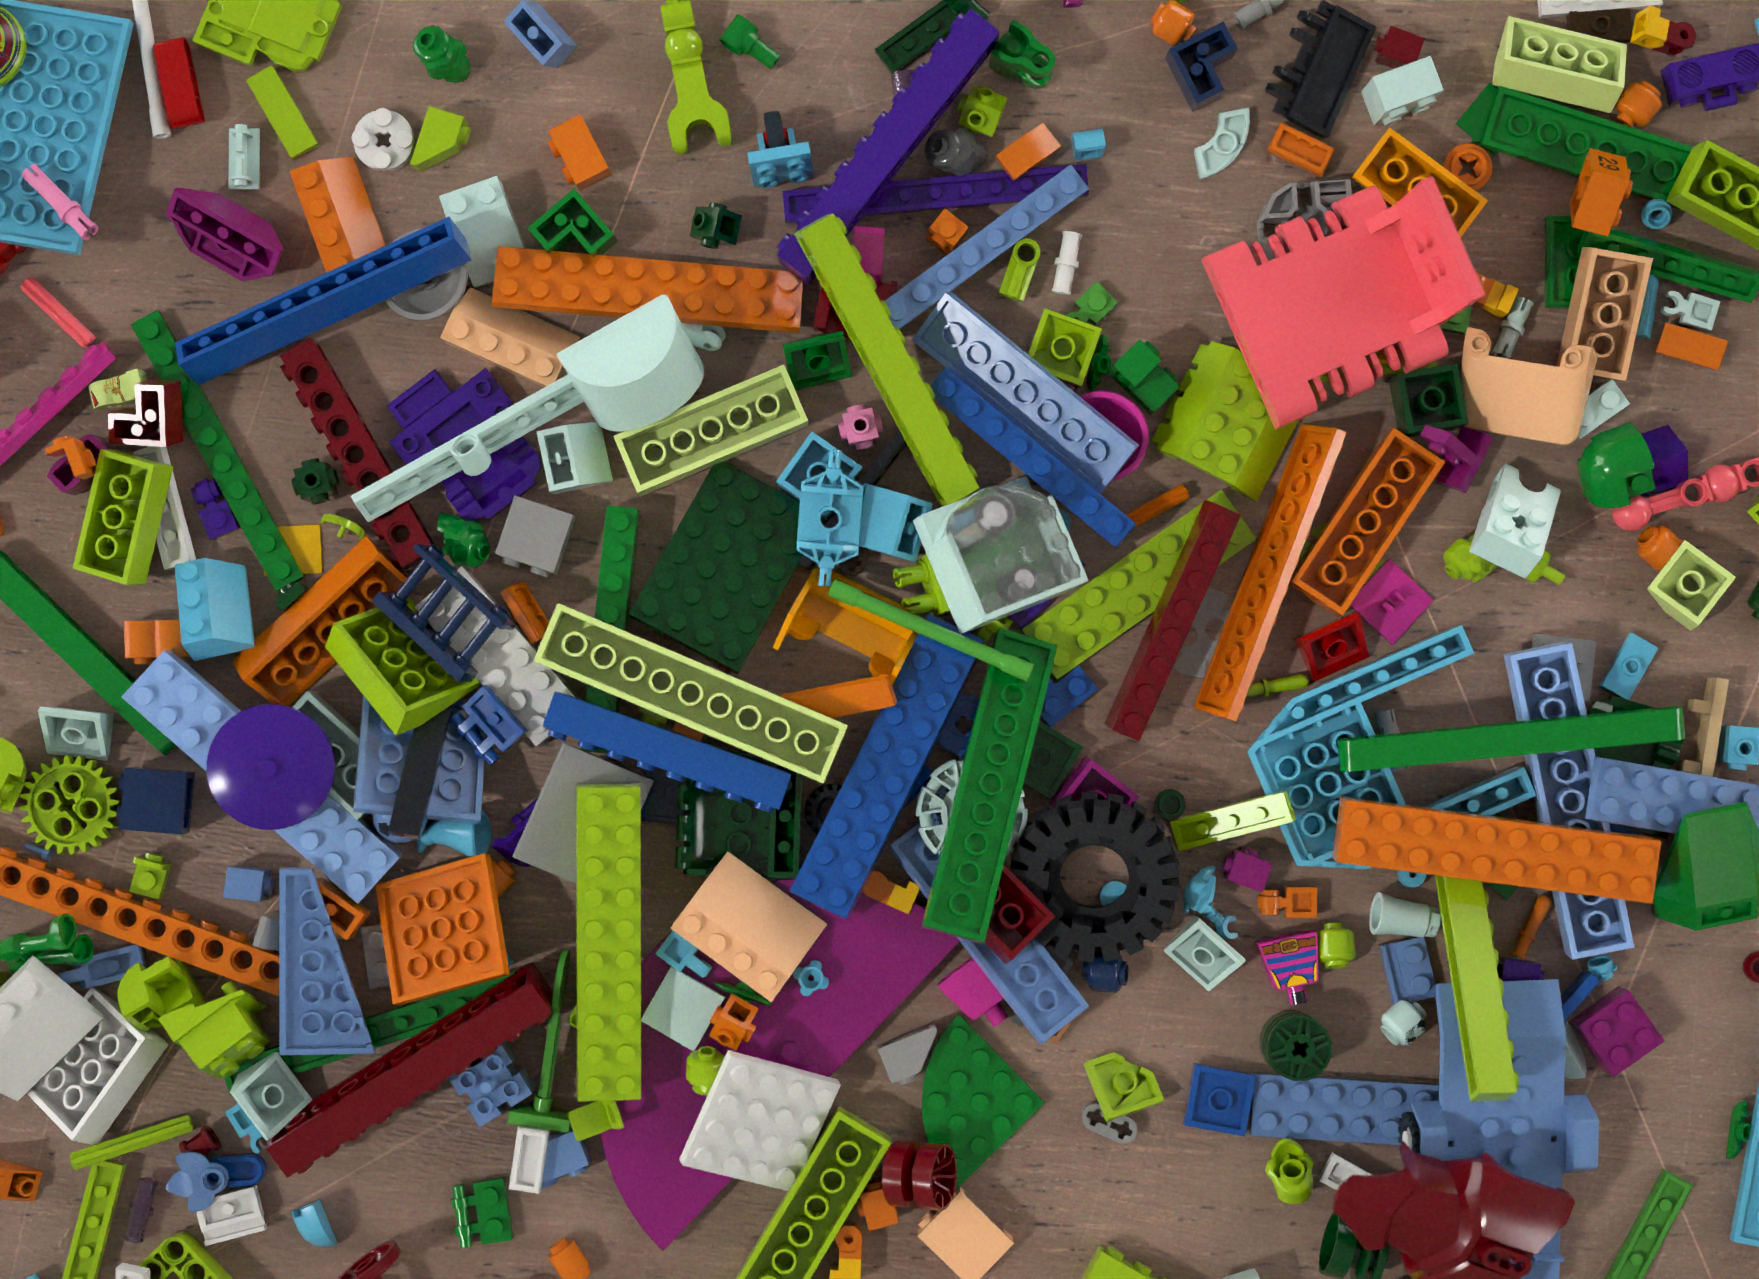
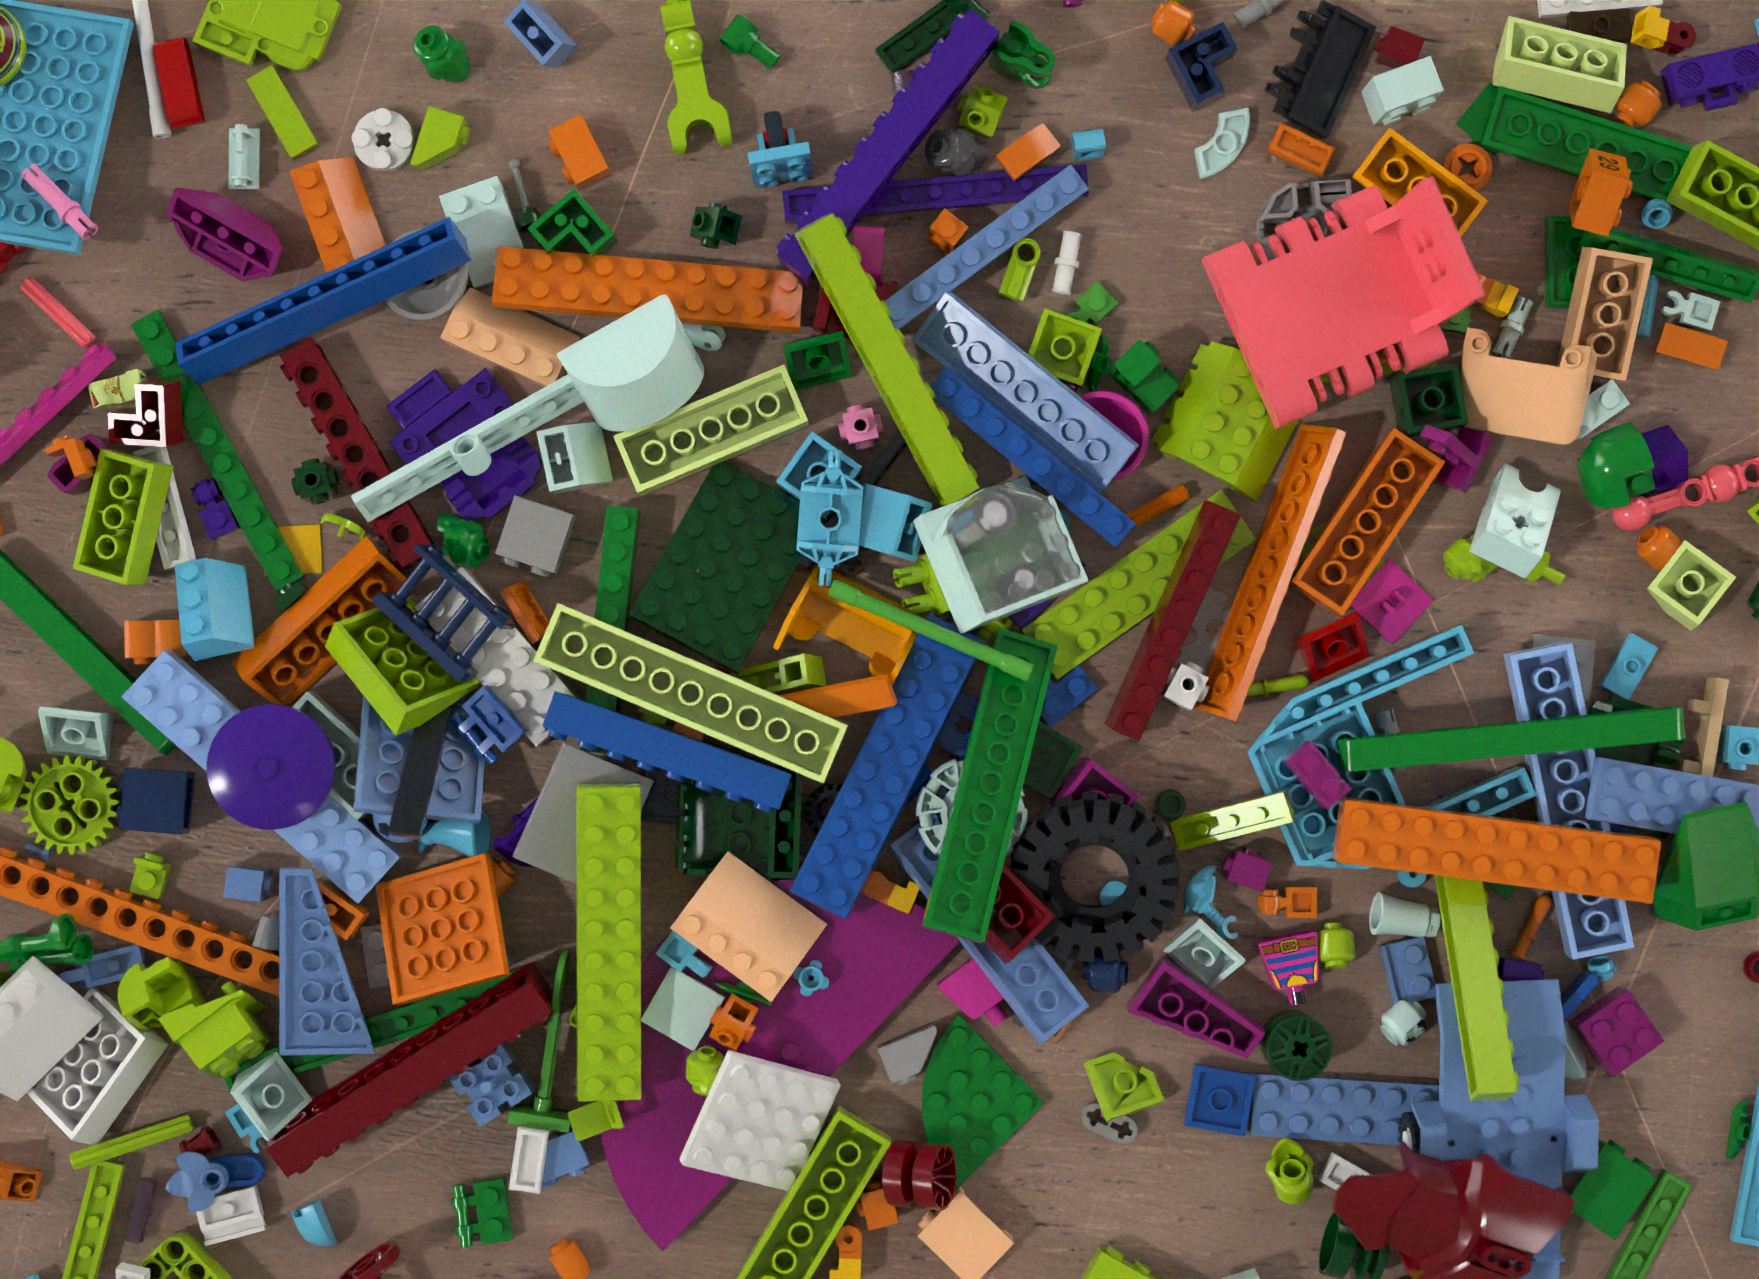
none -> hinge [508,158,541,232]
none -> lime slope [730,653,827,695]
none -> magenta wedge [1127,955,1265,1059]
none -> white brick [1161,661,1209,711]
none -> magenta brick [1282,740,1351,809]
none -> green panel [1563,1139,1657,1240]

